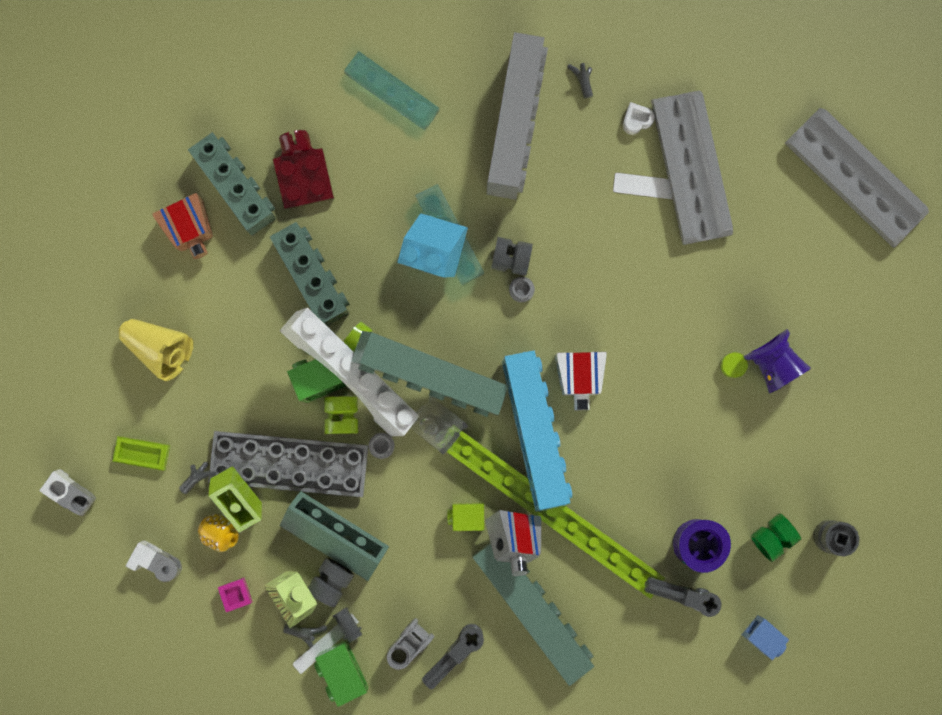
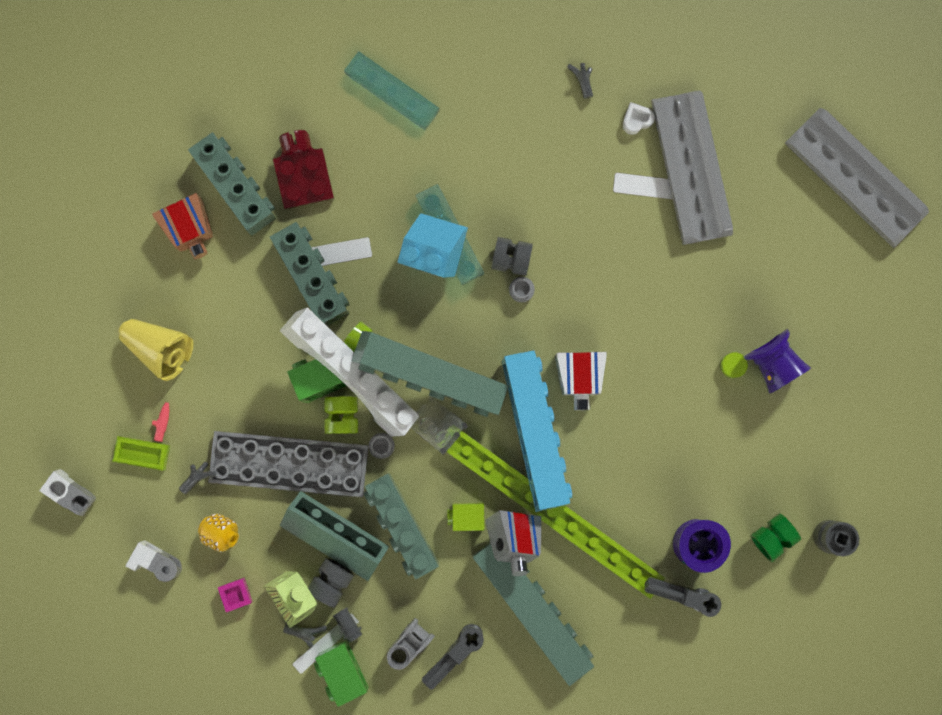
lime brick [208,466,262,533] -> none
light grey brick [486,32,548,200] -> none
medium blue brick [741,615,789,660] -> none
none -> coral helmet [152,402,170,442]
none -> white sticker [312,237,372,266]
none -> sand green brick [364,473,440,580]

